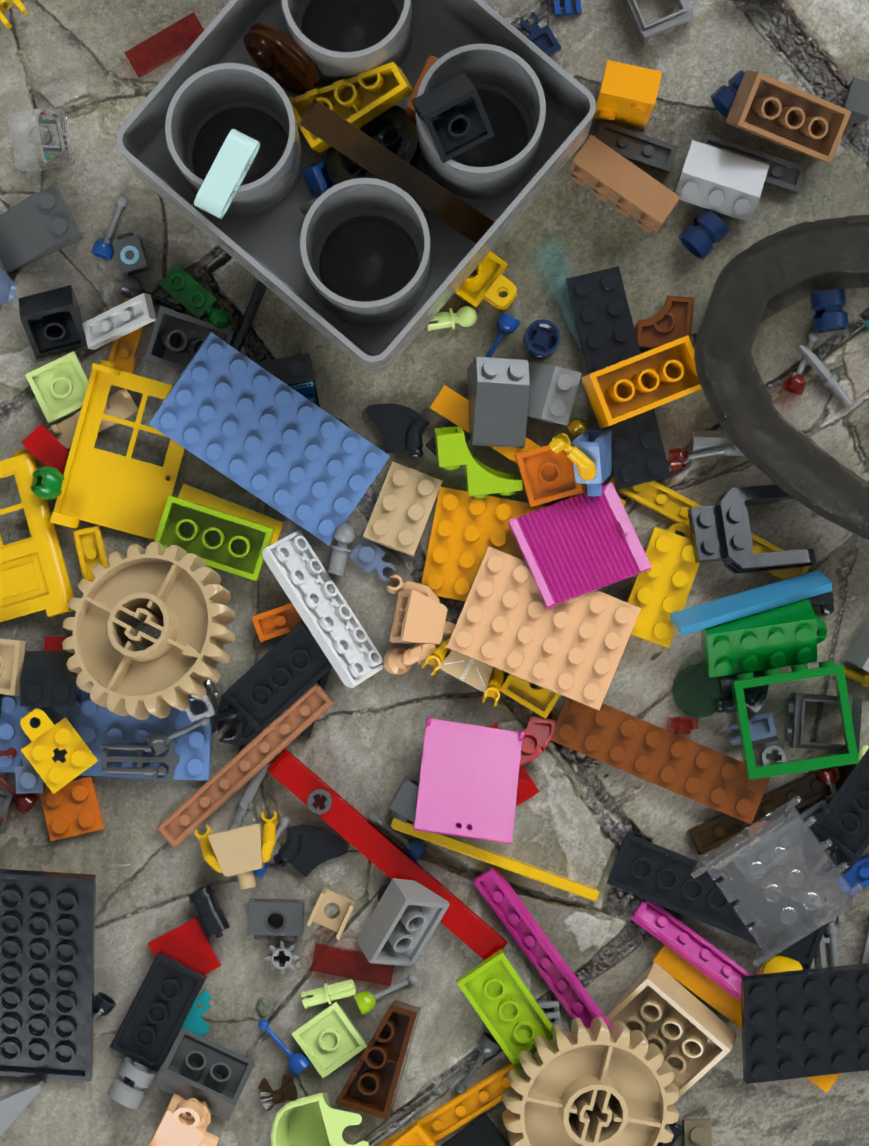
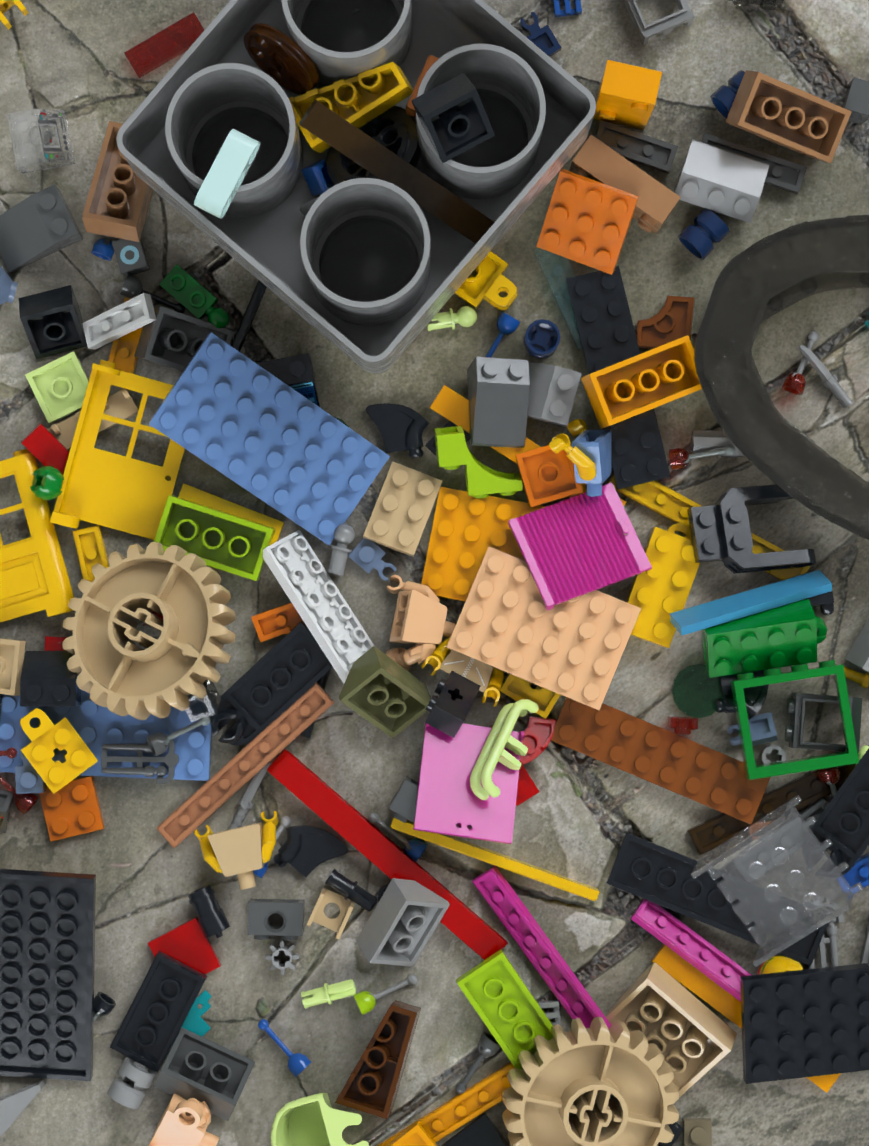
dark brown piece [258,1074,298,1111] -> none
yellowish green plate [291,1001,368,1078] -> none
dark grey bush [307,789,332,814] -> none
clear red plate [311,942,395,986] -> none
dark blue wheel [810,289,849,333] -> none
none -> medium nougat brick [82,121,153,242]
none -> black axle [325,869,378,911]
none -> olive slope [339,646,431,738]
none -> black brick [425,671,481,738]
none -> yellowish green piece [470,699,539,800]
none -> orange plate [536,169,639,275]

